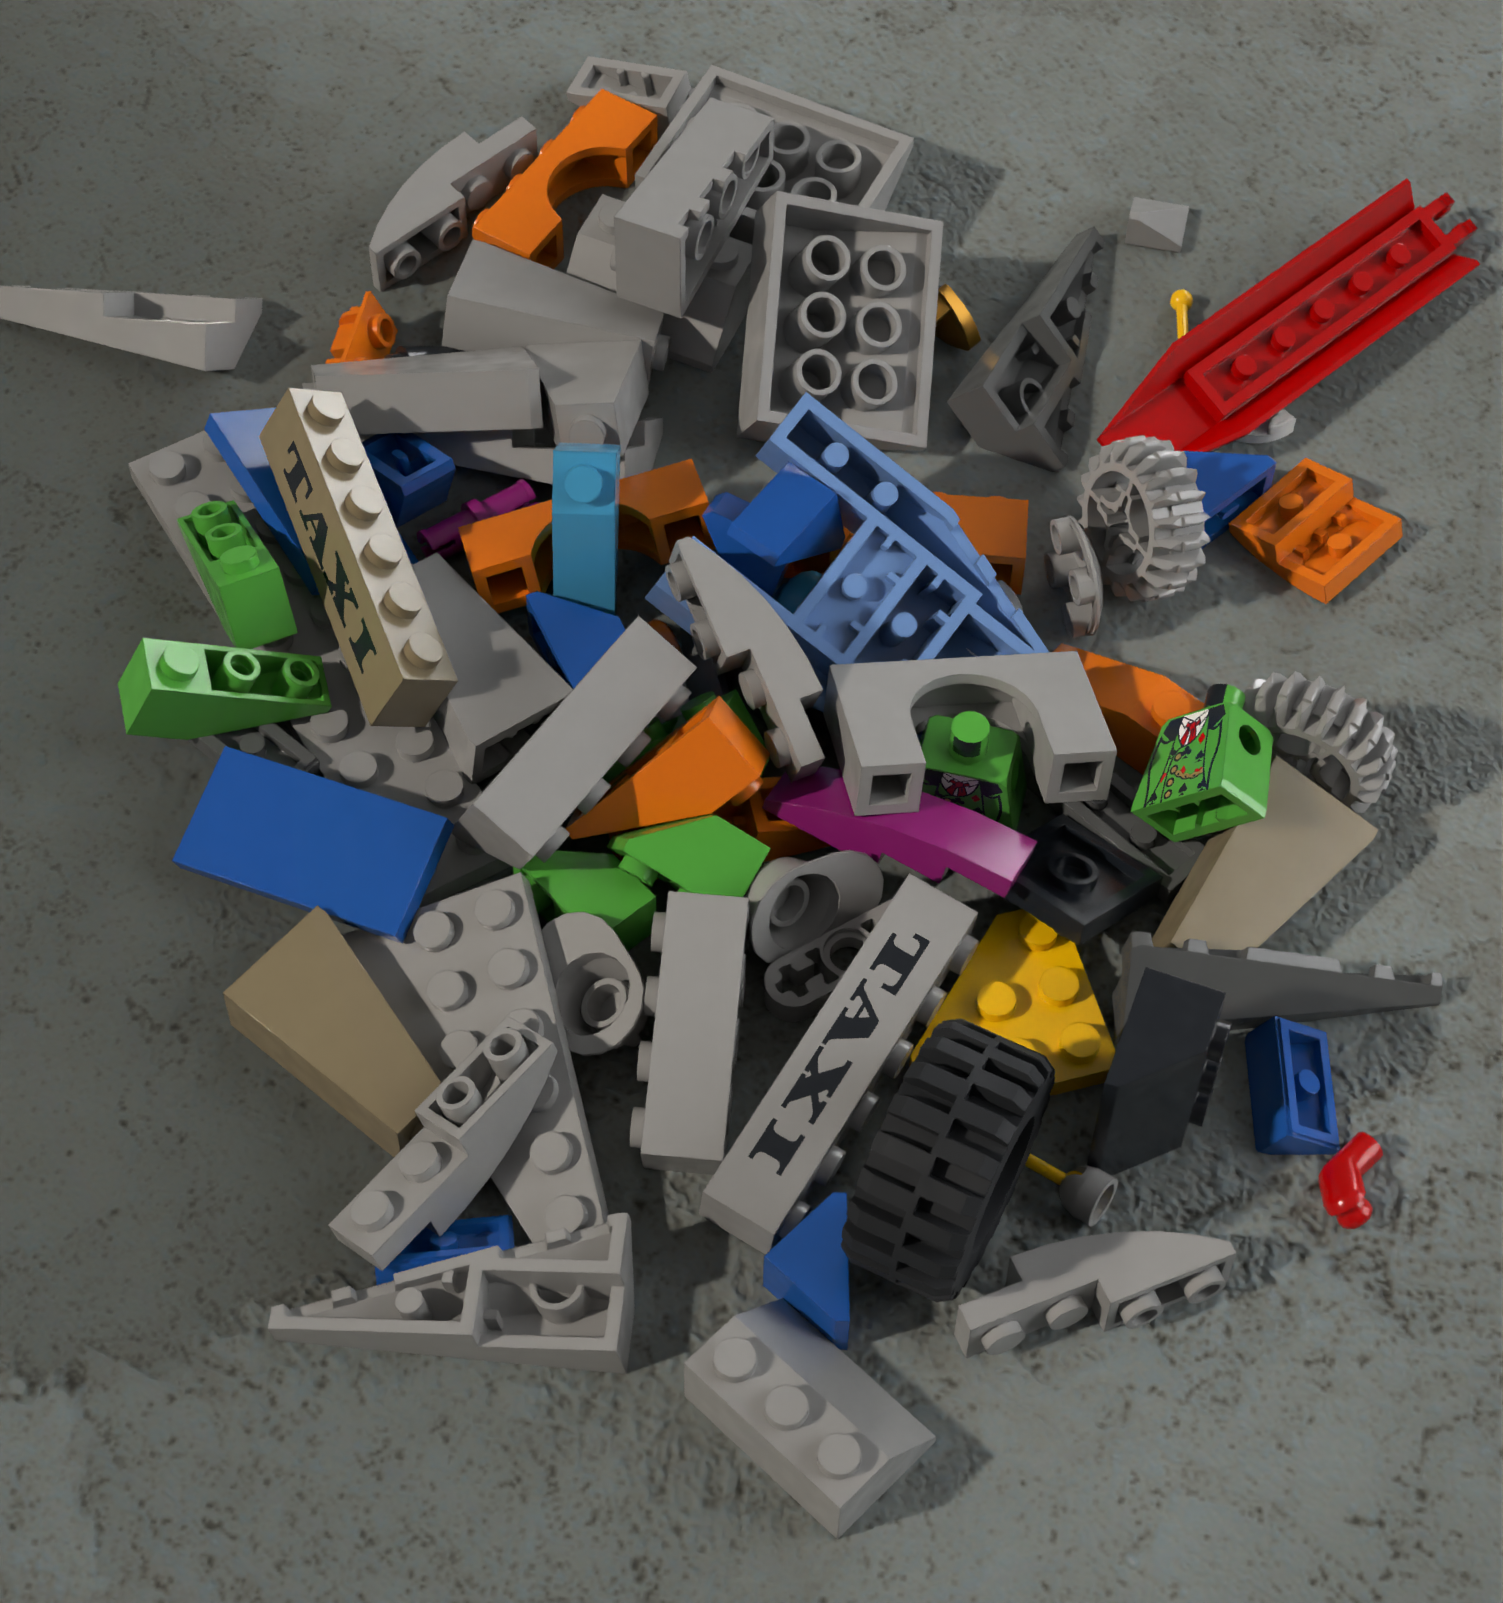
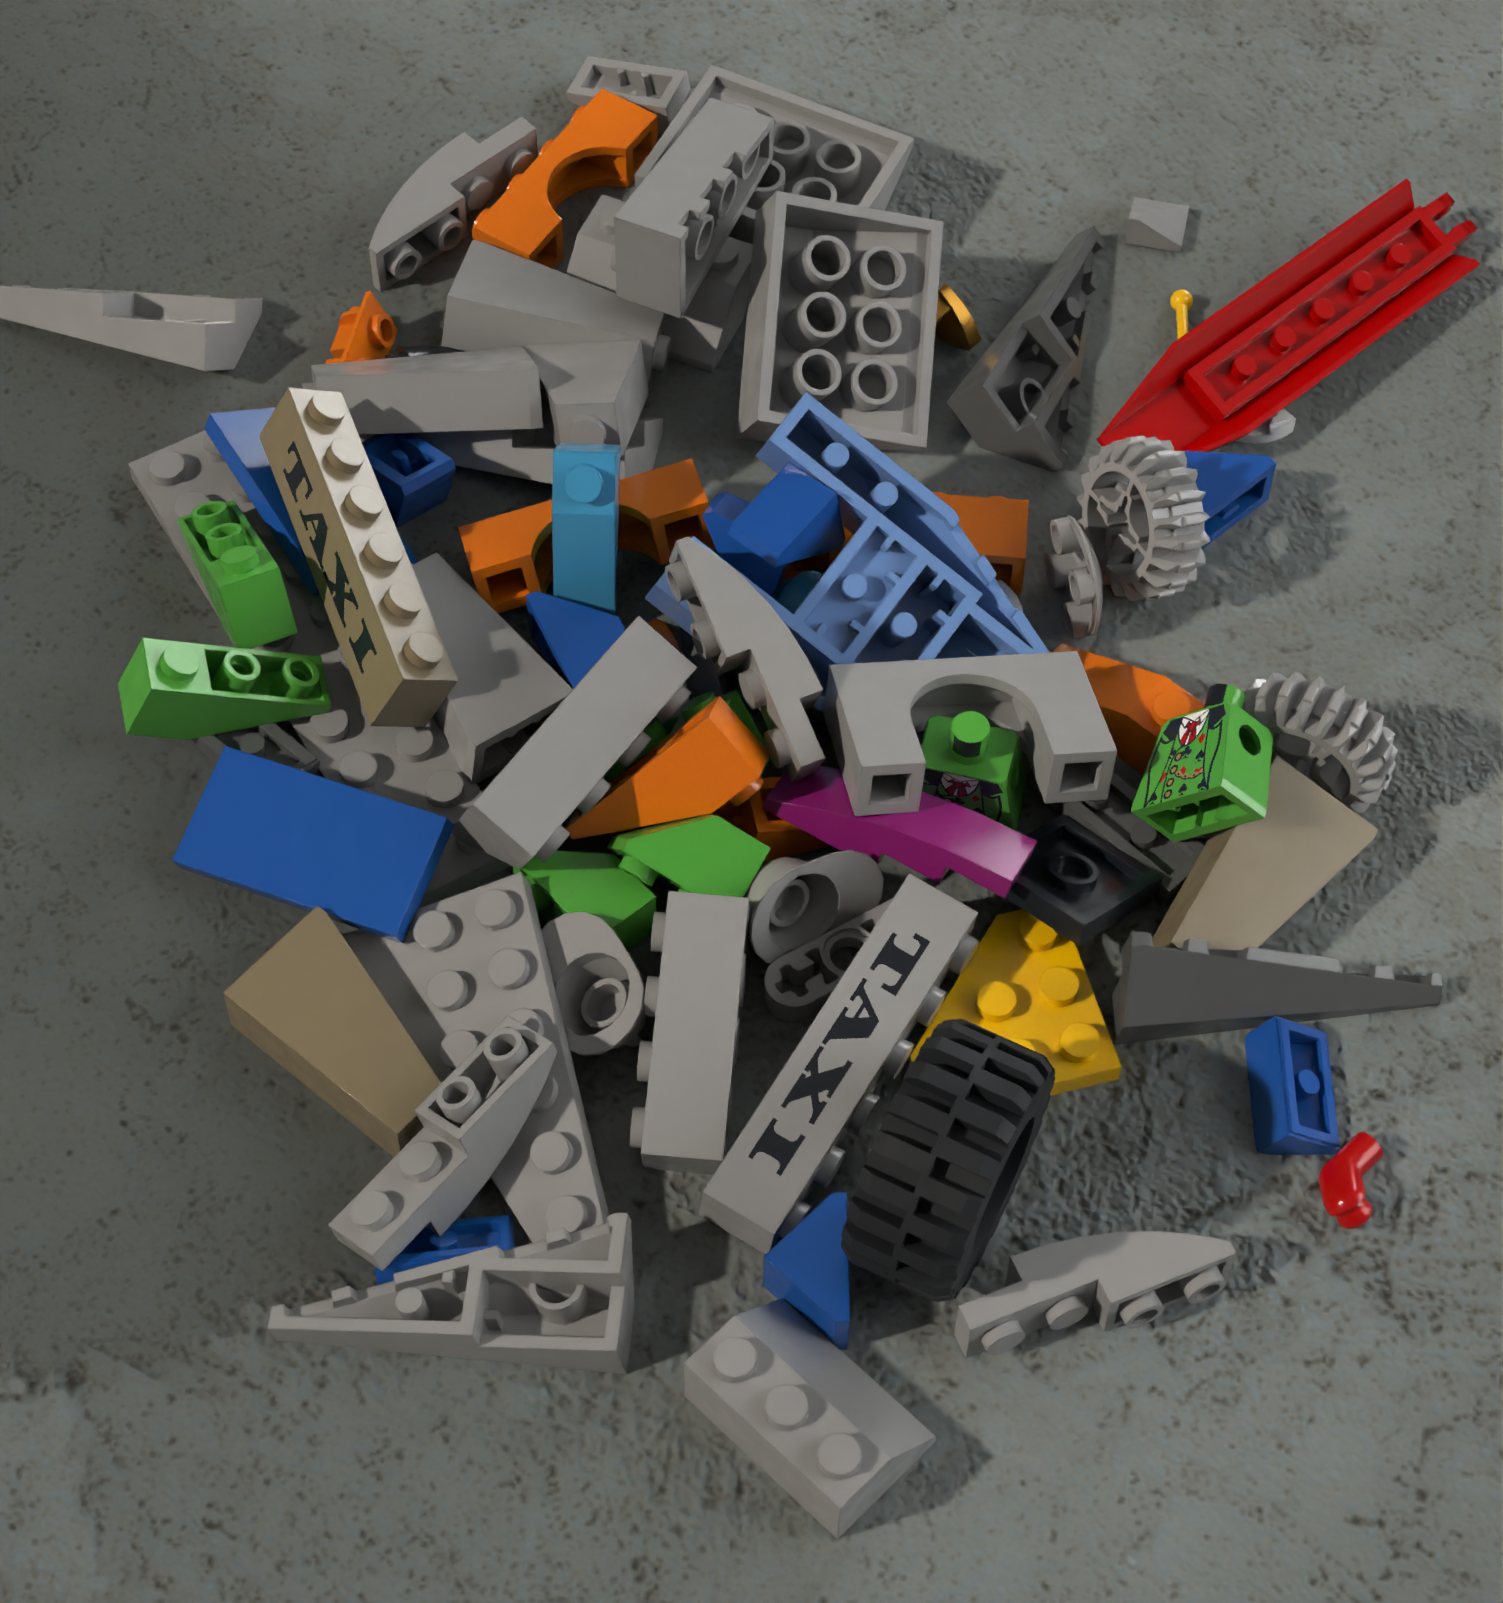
magenta pin [417,479,538,560] -> none
light grey hinge [1025,1153,1118,1227] -> none
black slope [1087,967,1232,1176] -> none
orange slope [1229,458,1403,604] -> none

